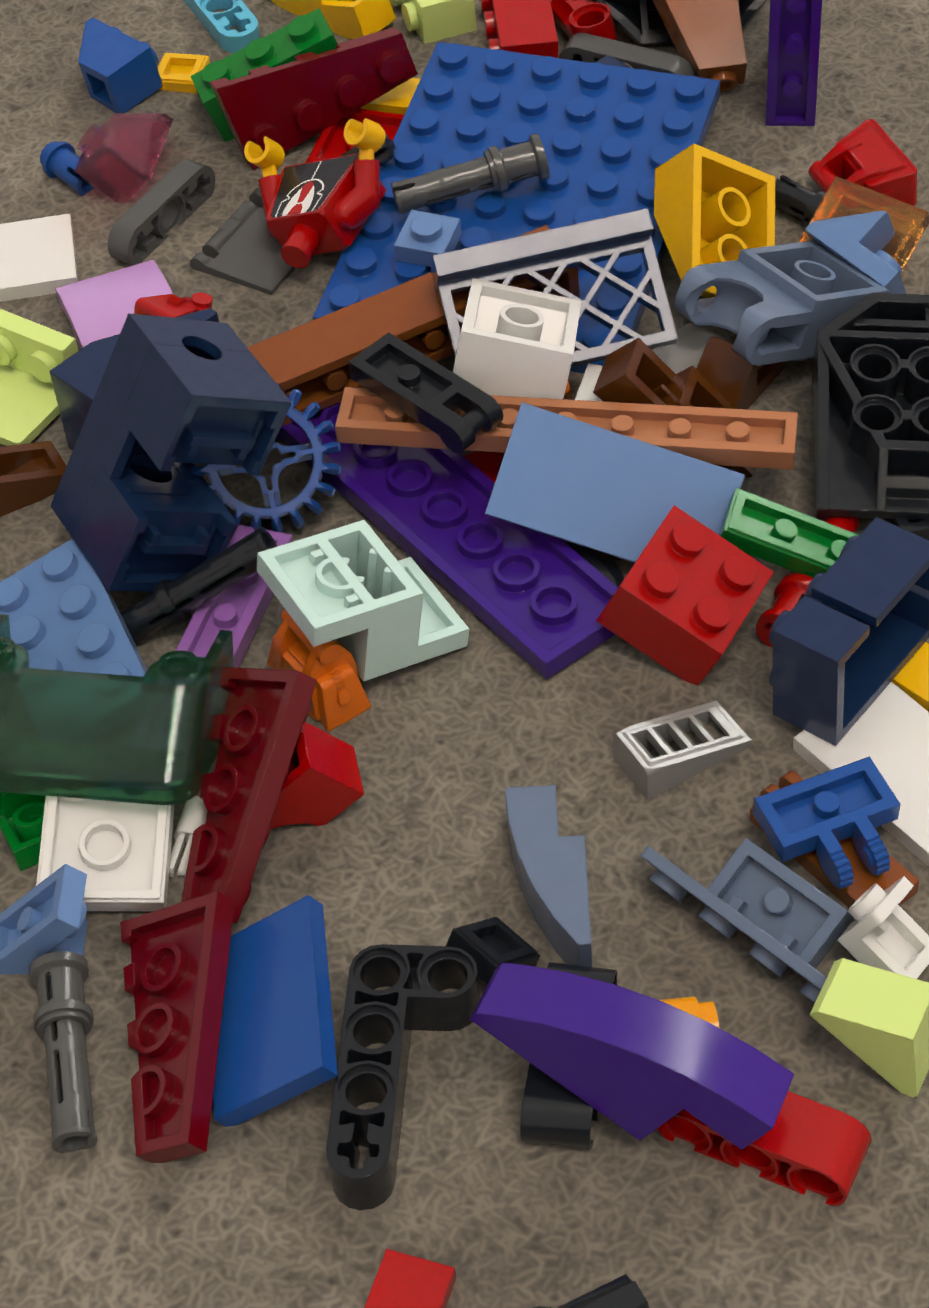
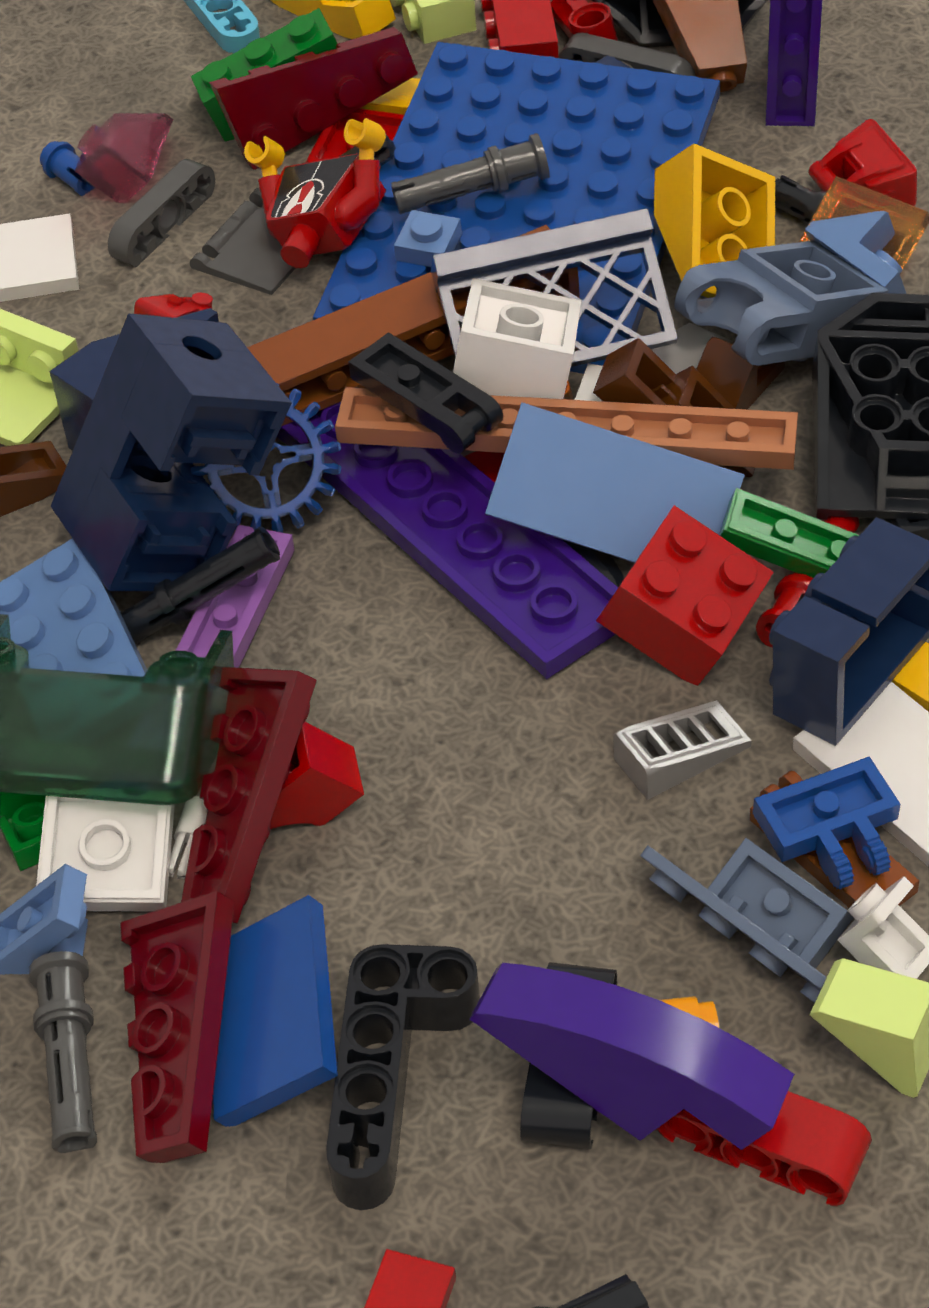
lavender slope [55,260,173,349] -> none
blue slope [78,17,162,116] -> none
yellow tile [158,53,210,94] -> none
light aqua bracket [257,520,470,681] -> none
orange piece [267,609,372,732] -> none
black tile [446,917,541,985] -> none
sand blue slope [505,785,592,967] -> none

